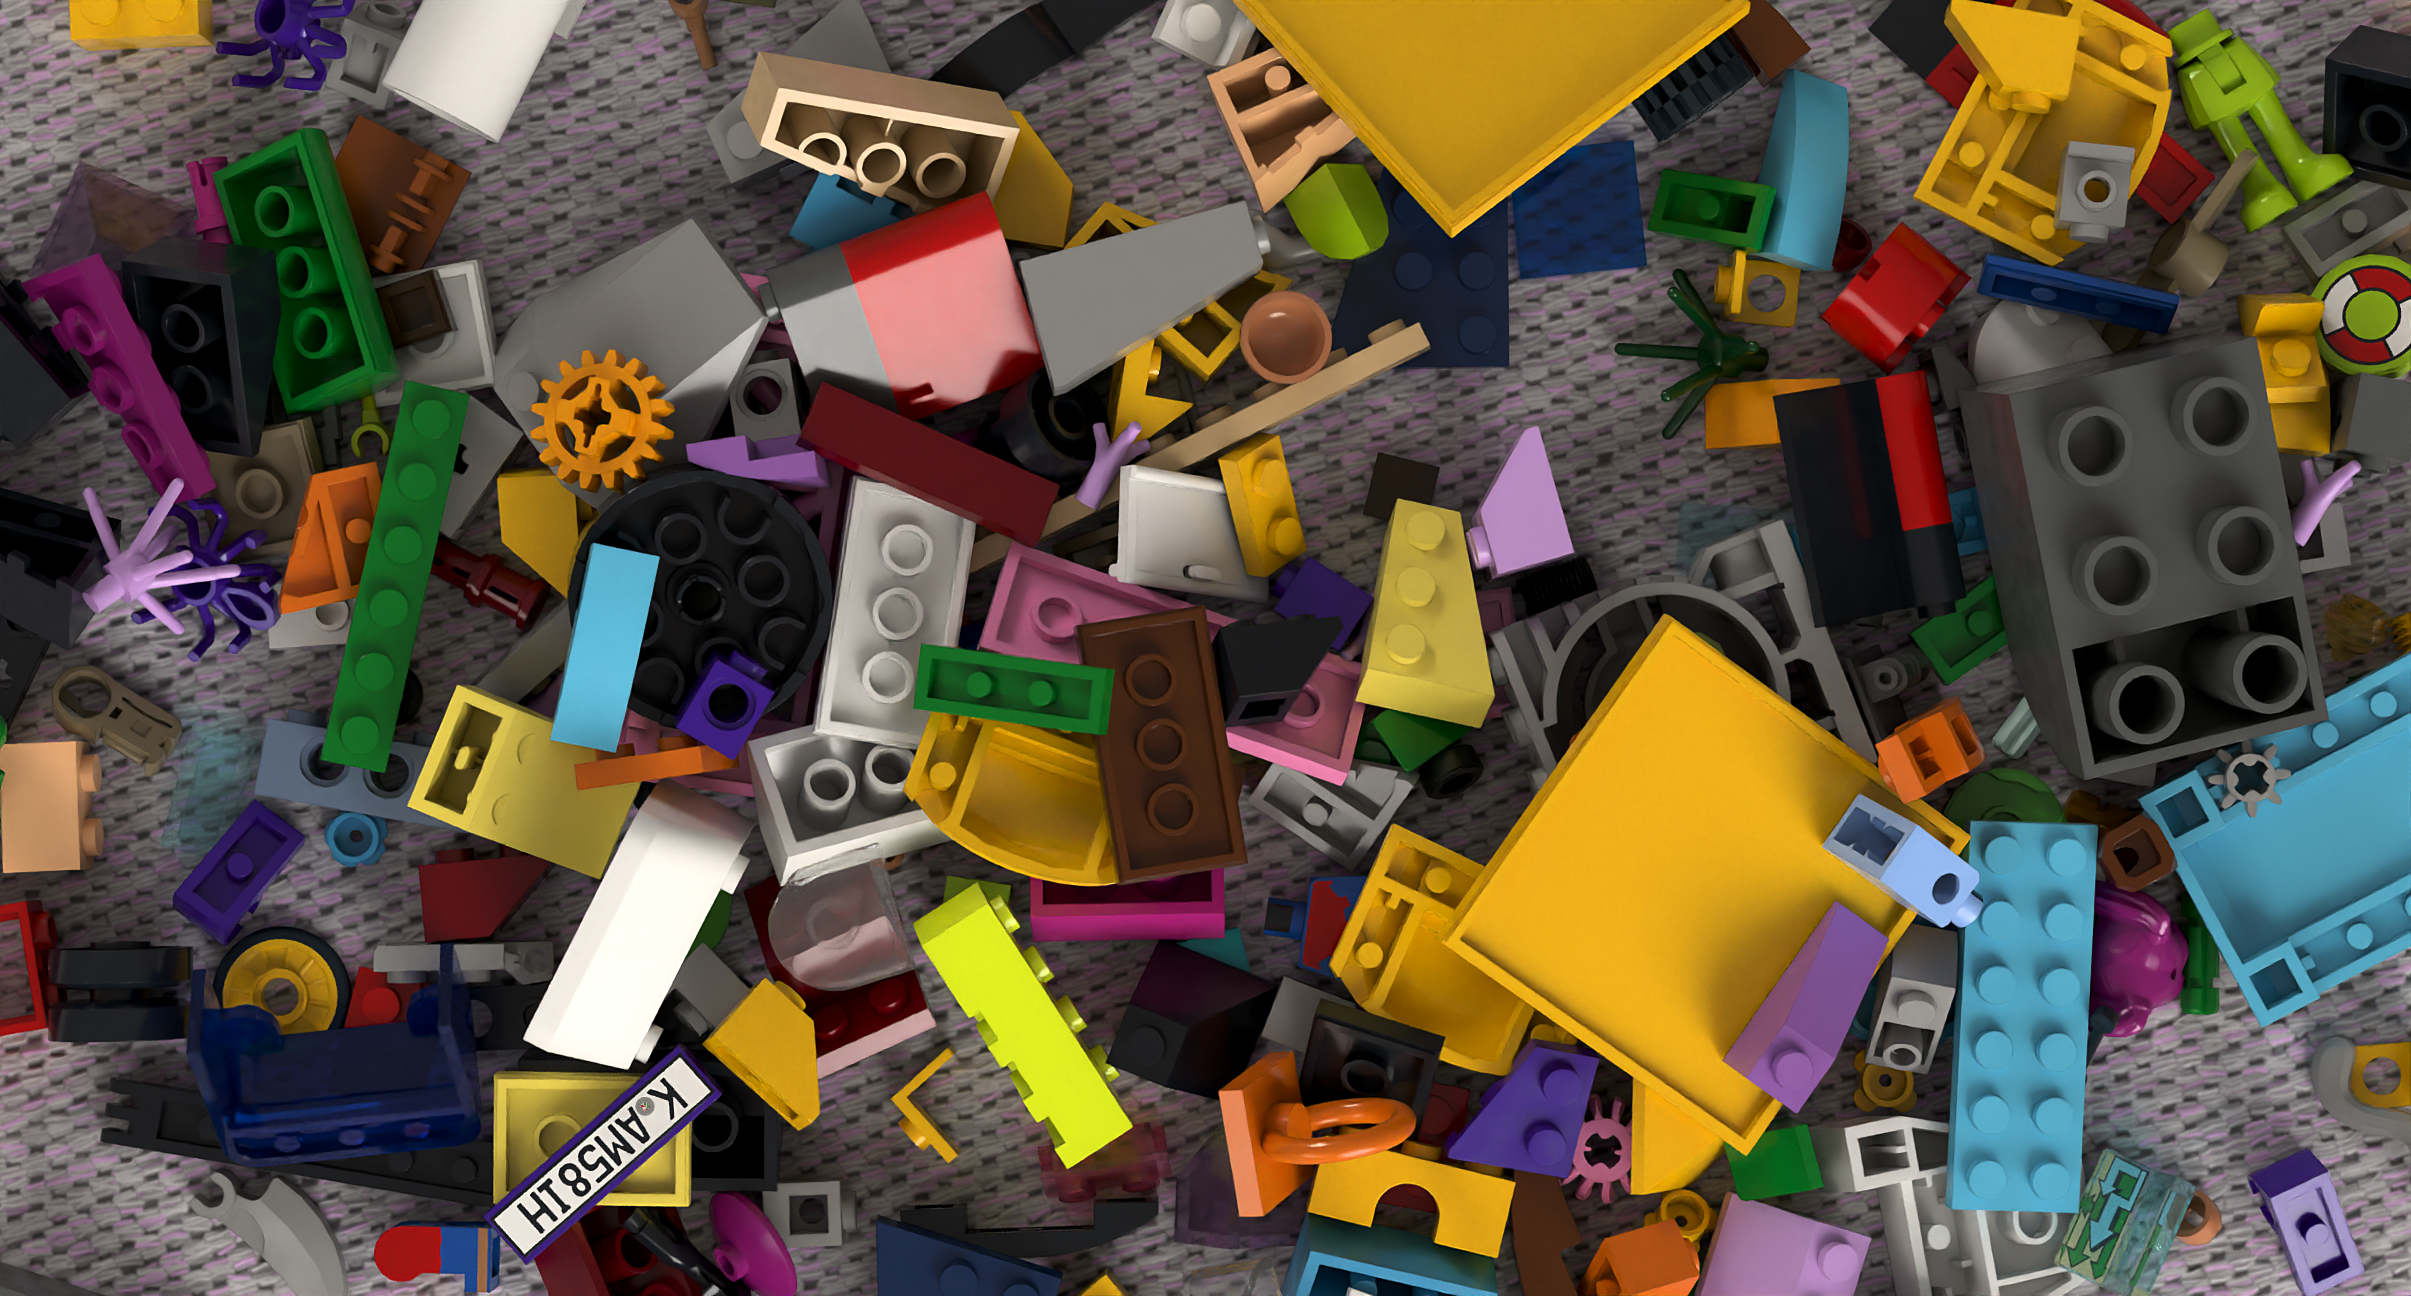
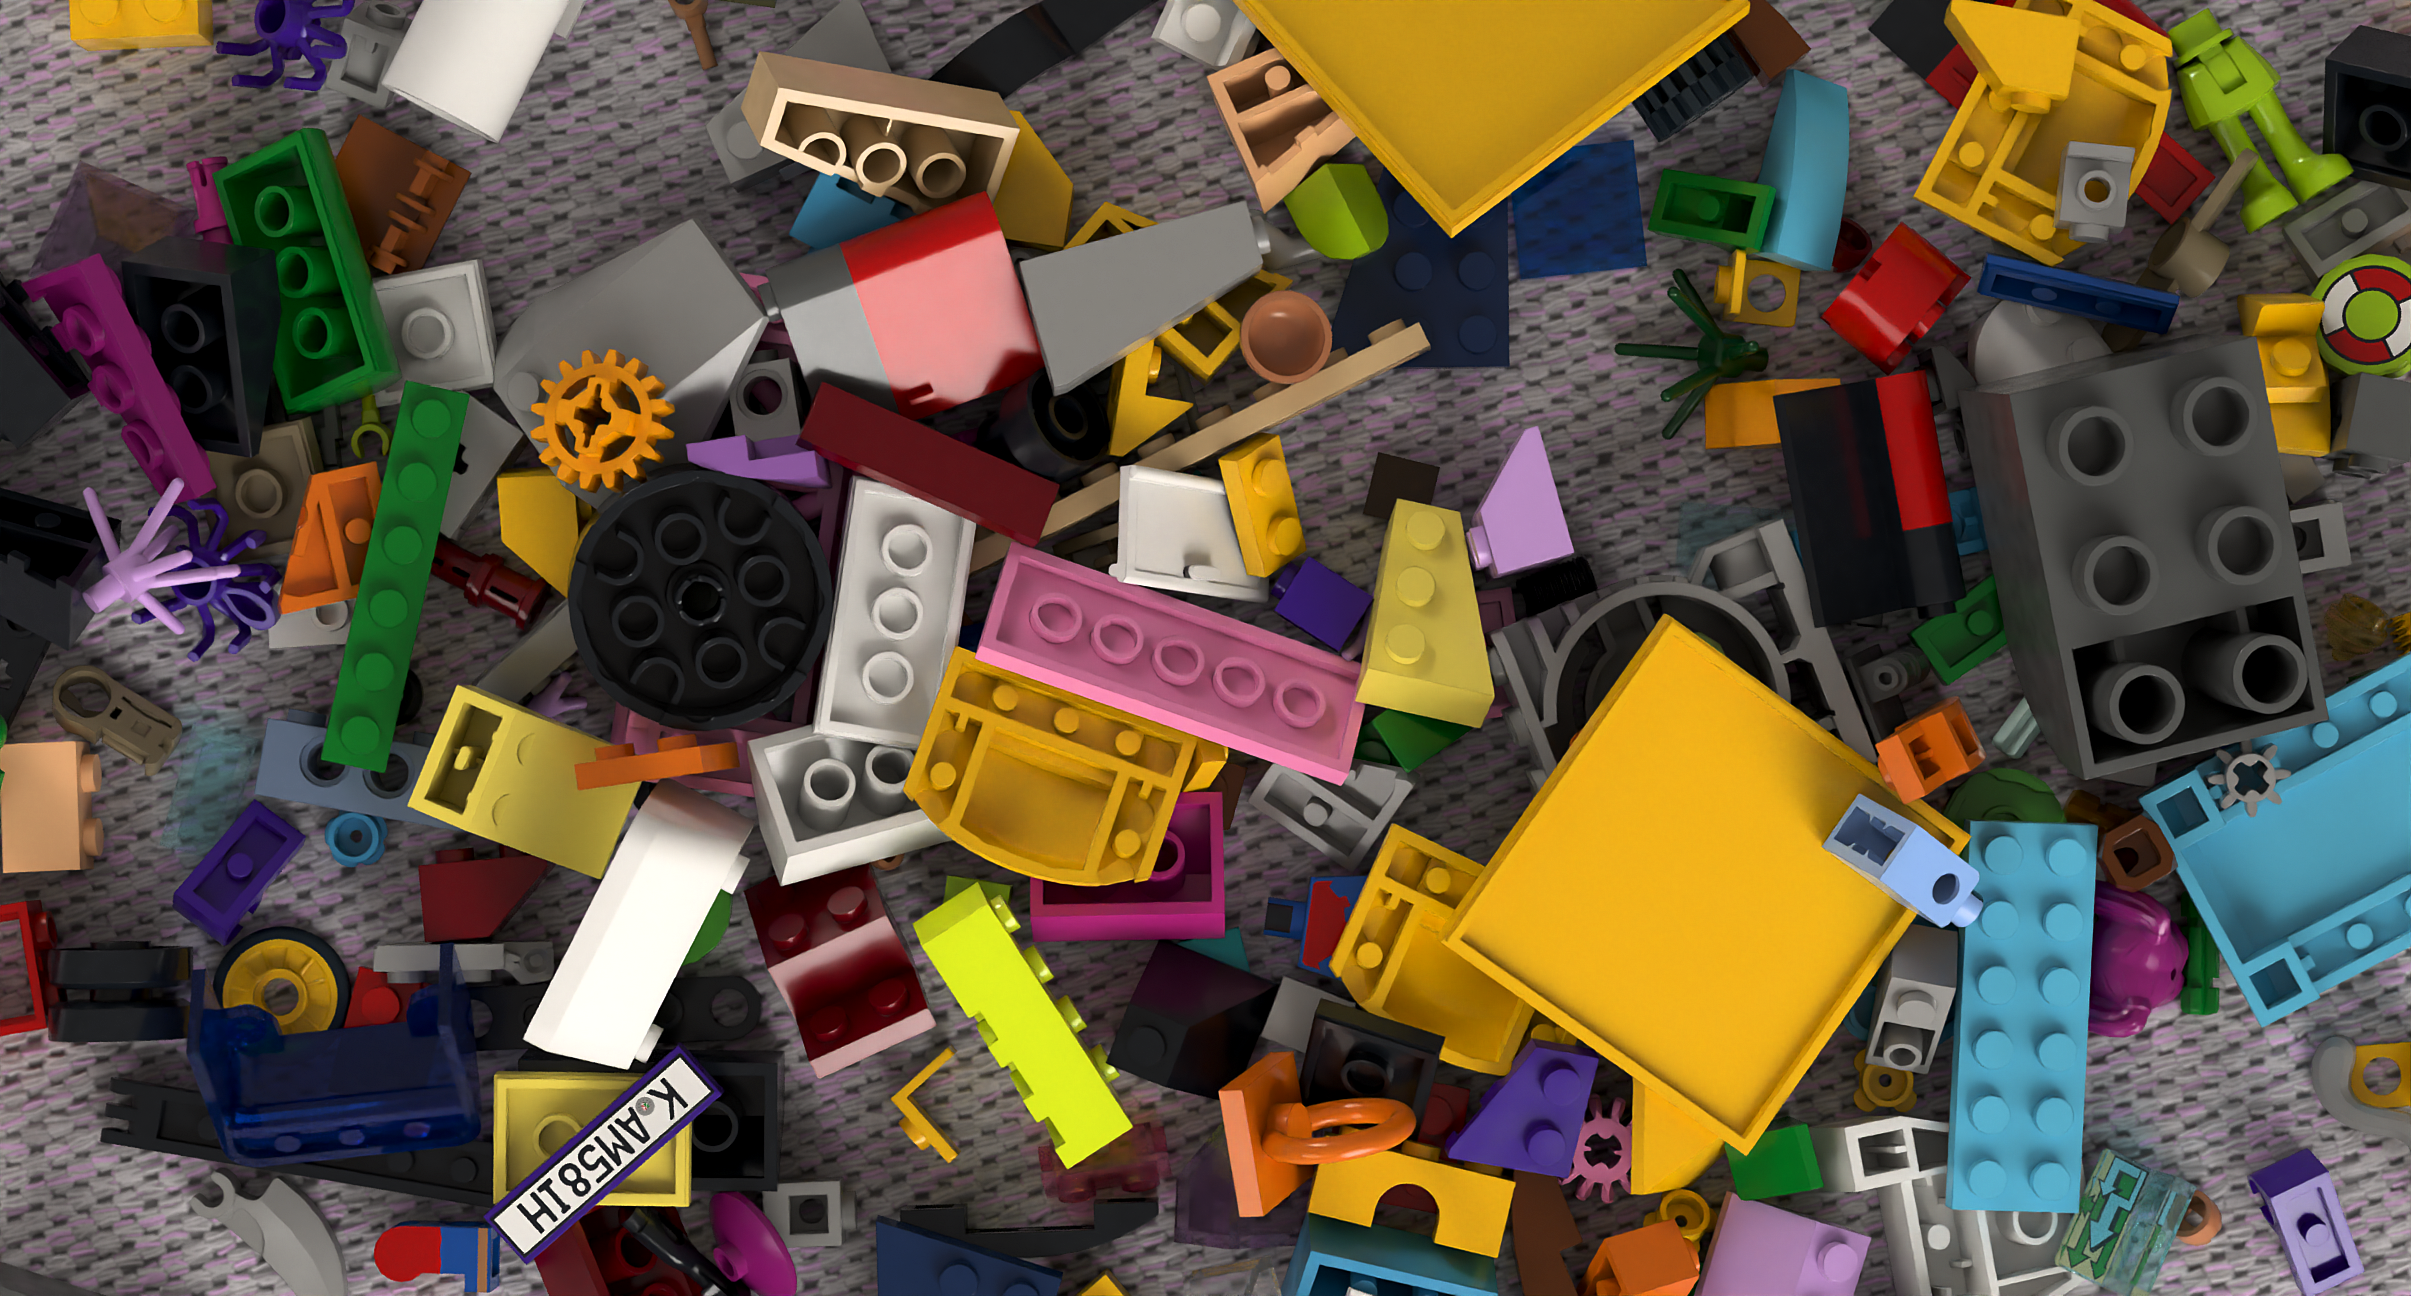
dark brown tile [376,269,458,351] -> none
medium azure slope [550,543,660,753] -> none
light grey brick [662,942,750,1037] -> none
dark purple brick [674,650,775,760] -> none
yellow slope [702,978,820,1131] -> none
clear tile [768,842,916,991] -> none
green plate [913,644,1115,735] -> none
reddish brown tile [1074,605,1248,886] -> none
lavender bar [1075,421,1150,510] -> none
black slope [1211,614,1344,728] -> none
pearl dark grey tile [1417,744,1484,800] -> none
medium lavender slope [1722,901,1889,1114] -> none
black hinge [2085,1006,2120,1085] -> none
lavender bar [2291,459,2361,547] -> none

